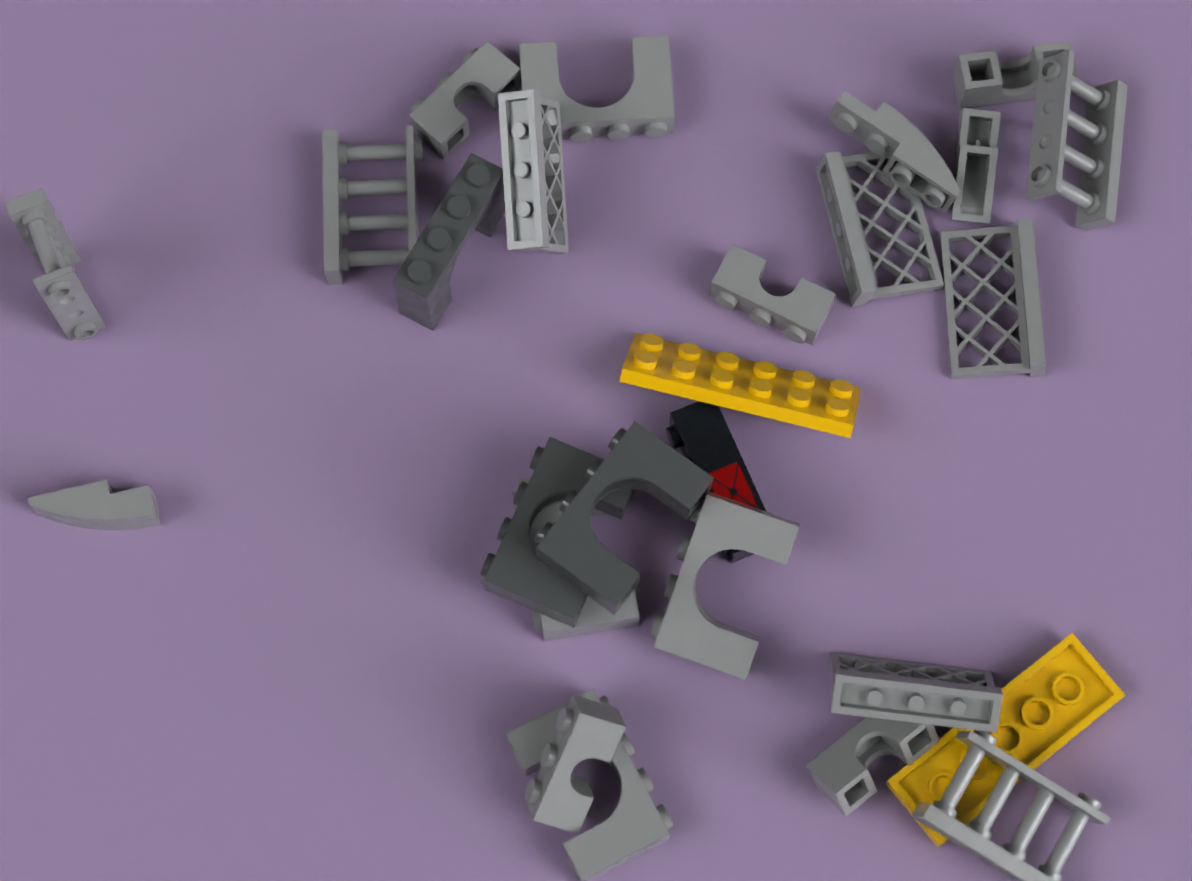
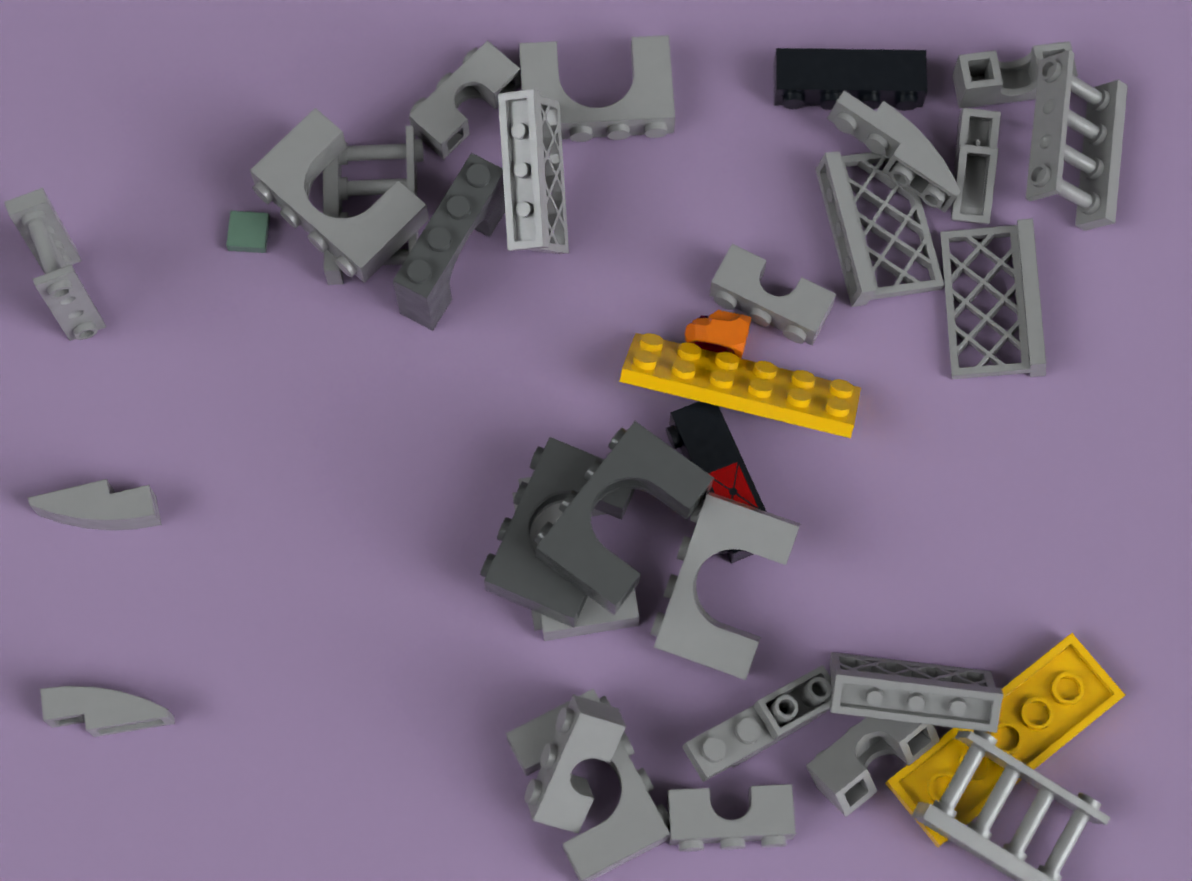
none -> light grey slope [40,686,175,737]
none -> sand green tile [226,211,270,253]
none -> light grey arch [250,108,429,283]
none -> light grey arch [667,784,796,852]
none -> light grey slope [682,665,832,782]
none -> orange rock [684,310,752,358]
none -> black brick [773,48,928,111]

